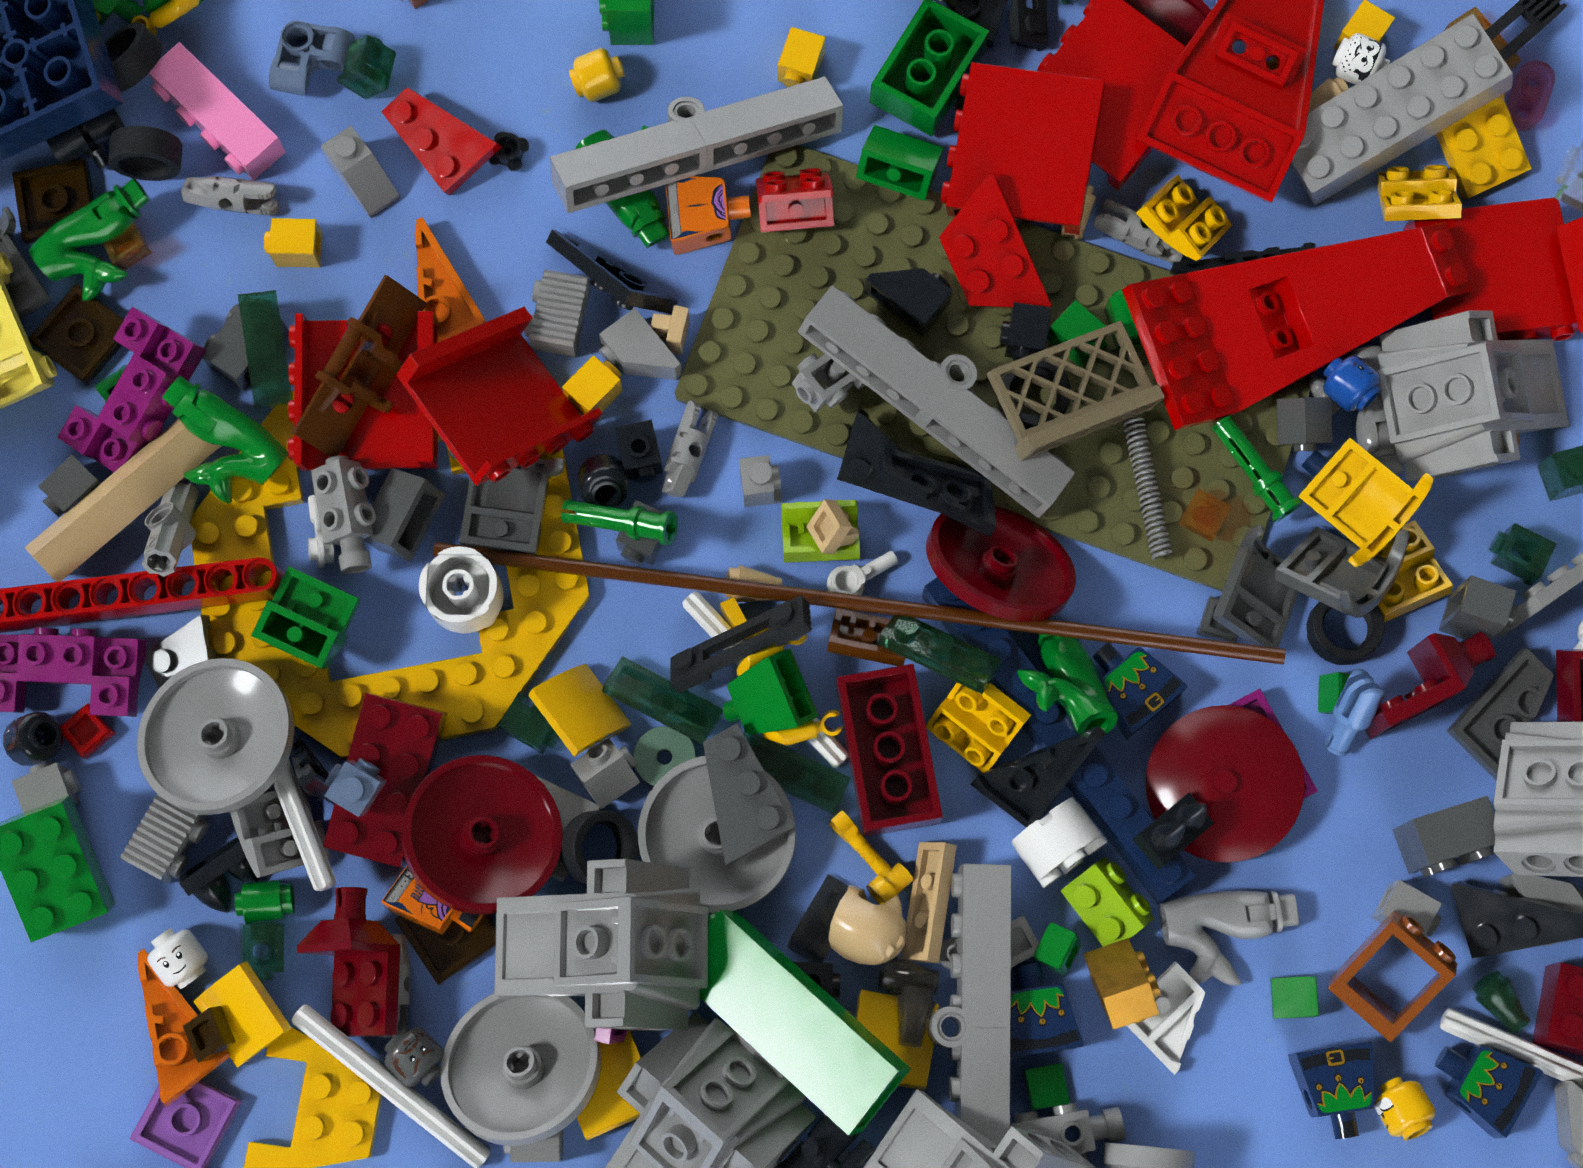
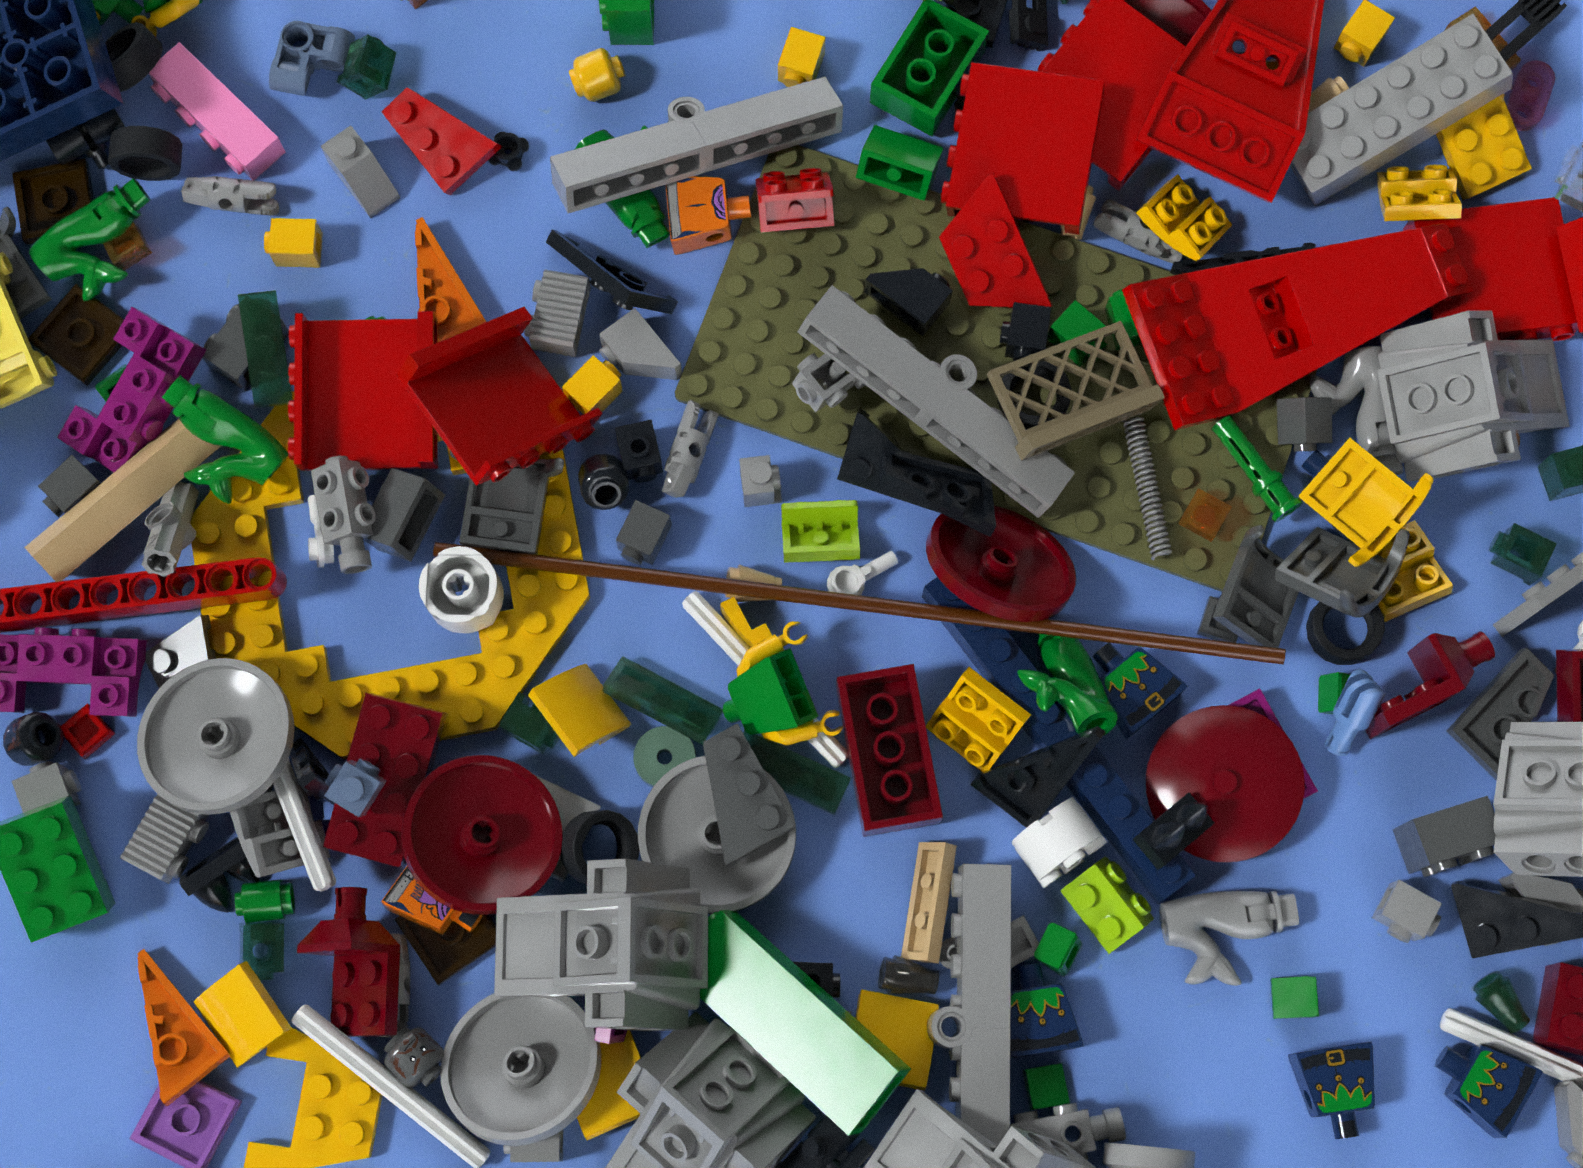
white head [147,928,208,989] -> none
dark brown plate [183,1006,236,1063] -> none
green brick [251,566,361,669] -> none
reddish brown piece [292,275,428,457] -> none
green pin [561,499,678,546] -> none
light grey brick [570,738,640,809] -> none
tan tile [650,305,690,355] -> none
black container [670,595,812,693] -> none
clear smoke slope [787,874,848,963] -> none
tan tile [806,499,860,554] -> none
reddish brown bracket [827,608,912,666] -> none
tan piece [828,885,906,965] -> none
yellow brick [829,810,914,905] -> none
clear green plate [878,615,1002,694] -> none
clear smoke cone [897,986,936,1048] -> none
pearl gold brick [1083,938,1161,1030] -> none
white wing [1126,961,1205,1075] -> none
blue head [1323,355,1382,412] -> none
dark orange window [1328,910,1458,1043] -> none
white head [1332,33,1390,85] -> none
yellow head [1375,1077,1436,1141] -> none
dark grey brick [1438,575,1518,640] -> none

